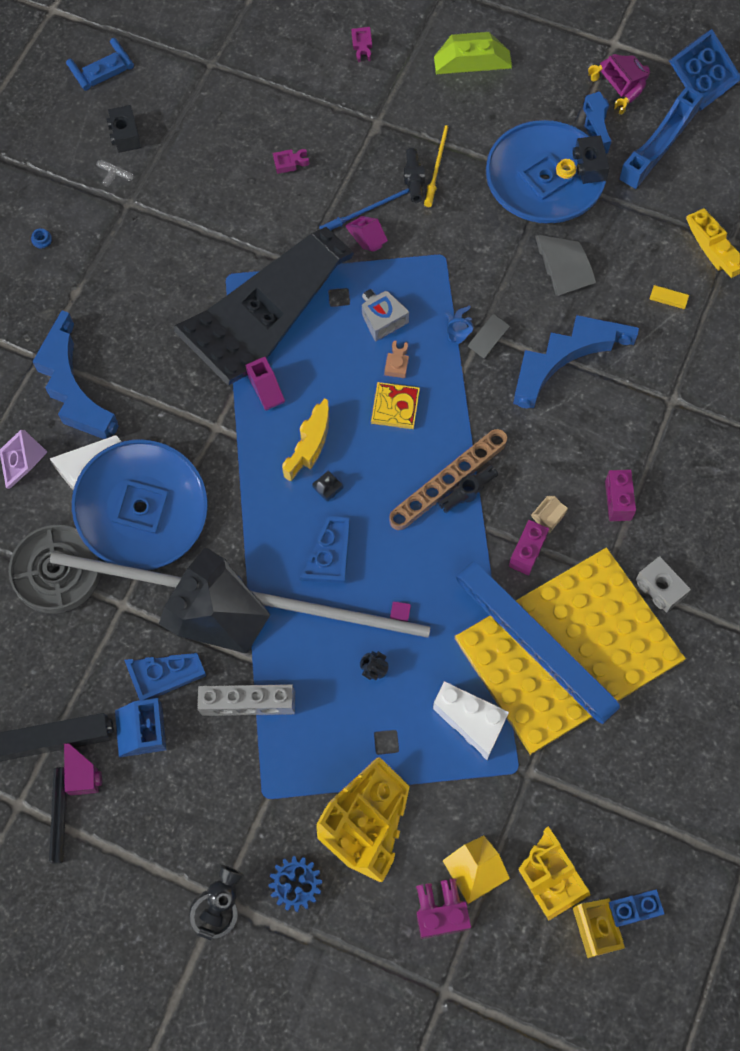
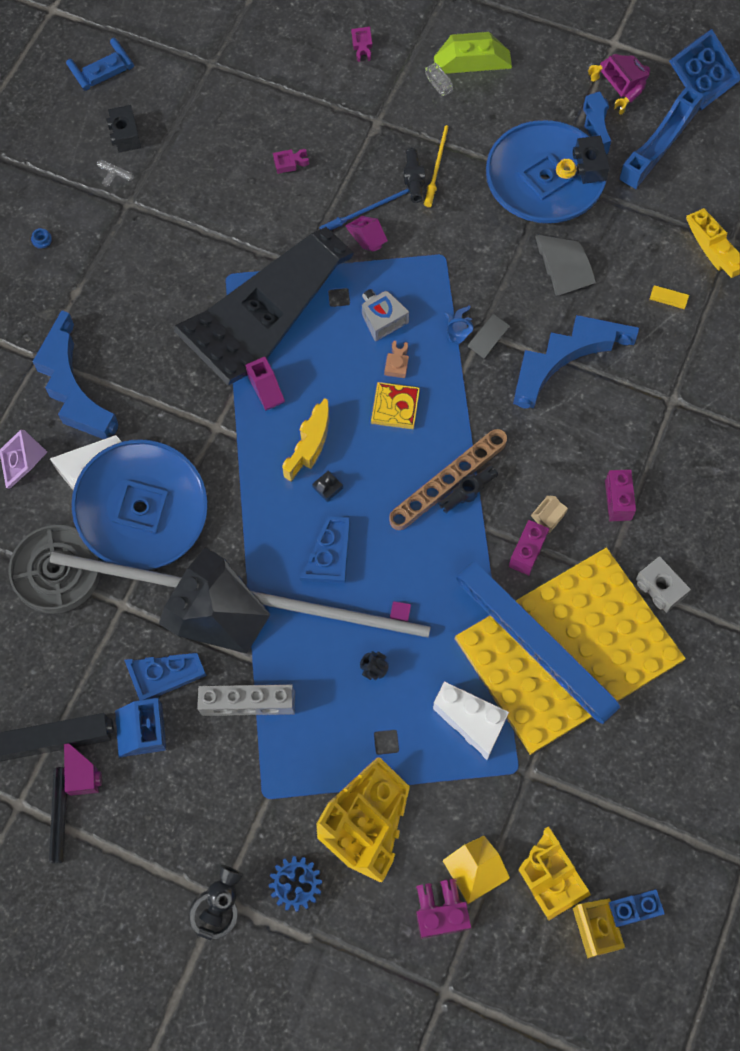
none -> clear beam [425,63,453,96]

